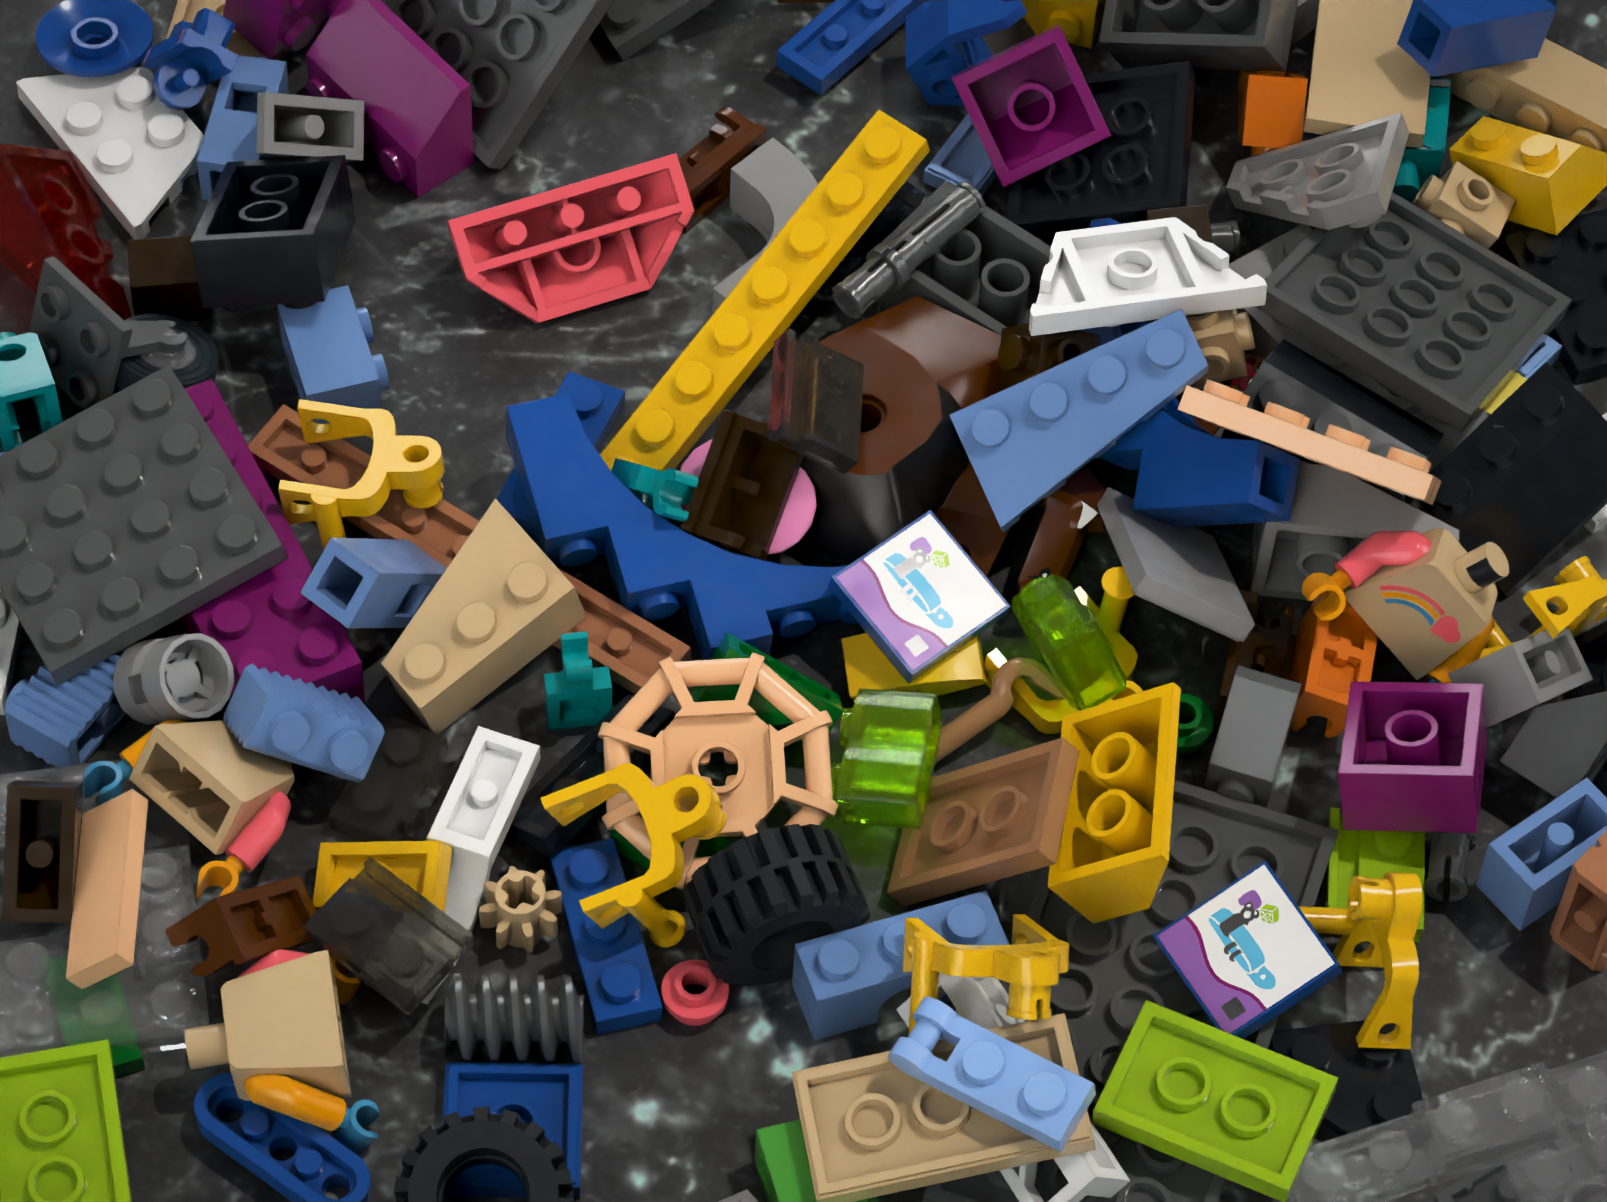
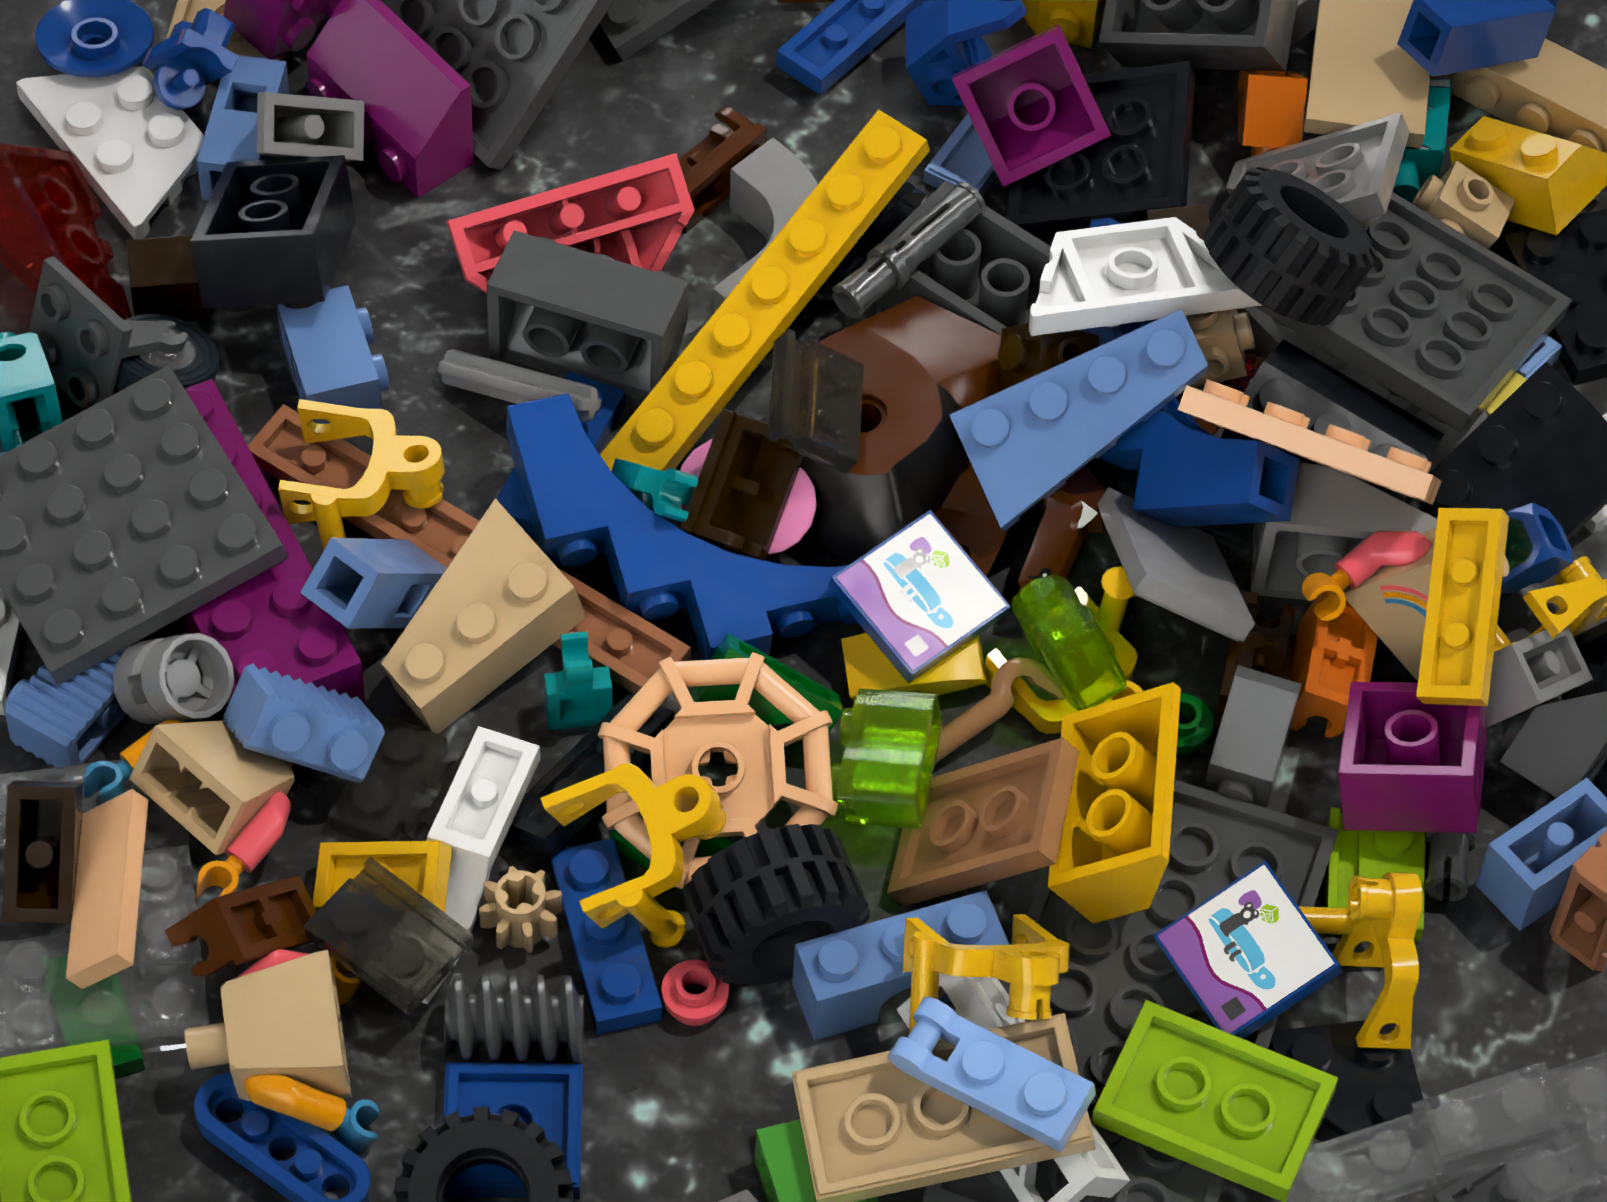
none -> light grey axle [437,349,601,423]
none -> dark grey slope [487,230,688,406]
none -> black tyre [1203,167,1377,326]
none -> yellow plate [1416,508,1509,706]
none -> blue rock [1501,503,1573,594]

